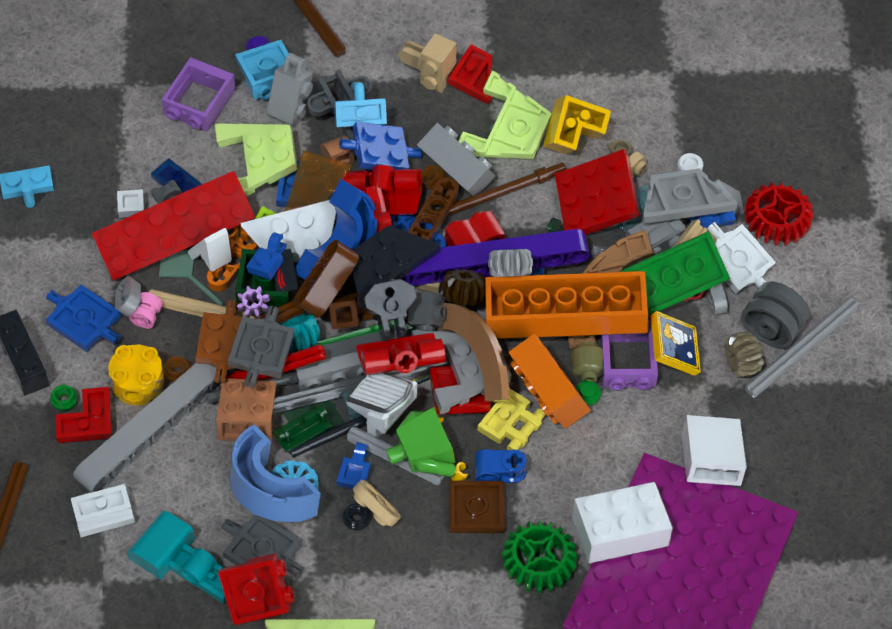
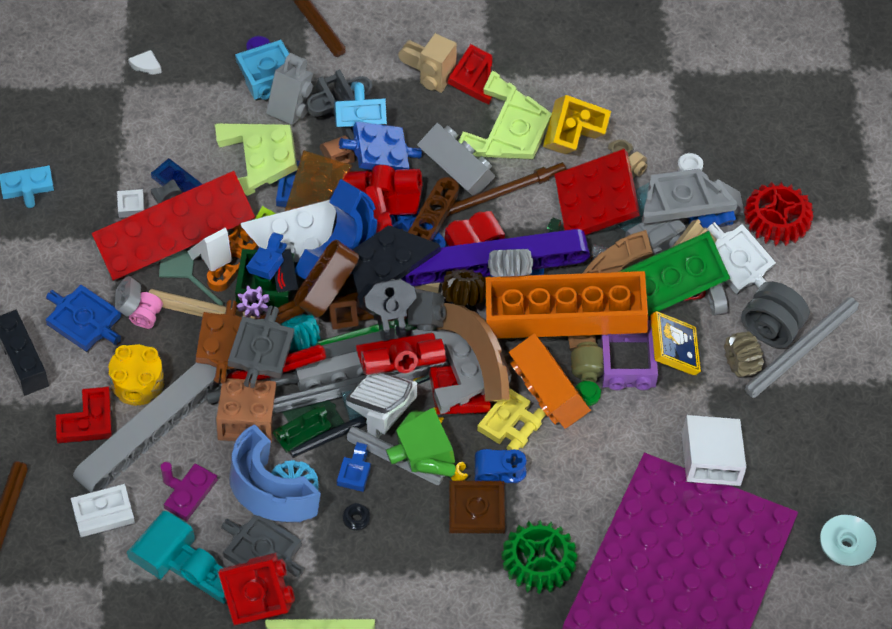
green plate [50,385,78,411] -> none
medium lavender window [161,57,235,131] -> none
clear orange plate [164,356,190,382] -> none
tan plate [353,480,401,526] -> none
clear orange plate [422,165,445,190] -> none
white brick [572,482,673,563] -> none
none -> white tile [128,50,161,74]
none -> magenta plate [160,462,218,521]
none -> light aqua dish [820,515,876,566]

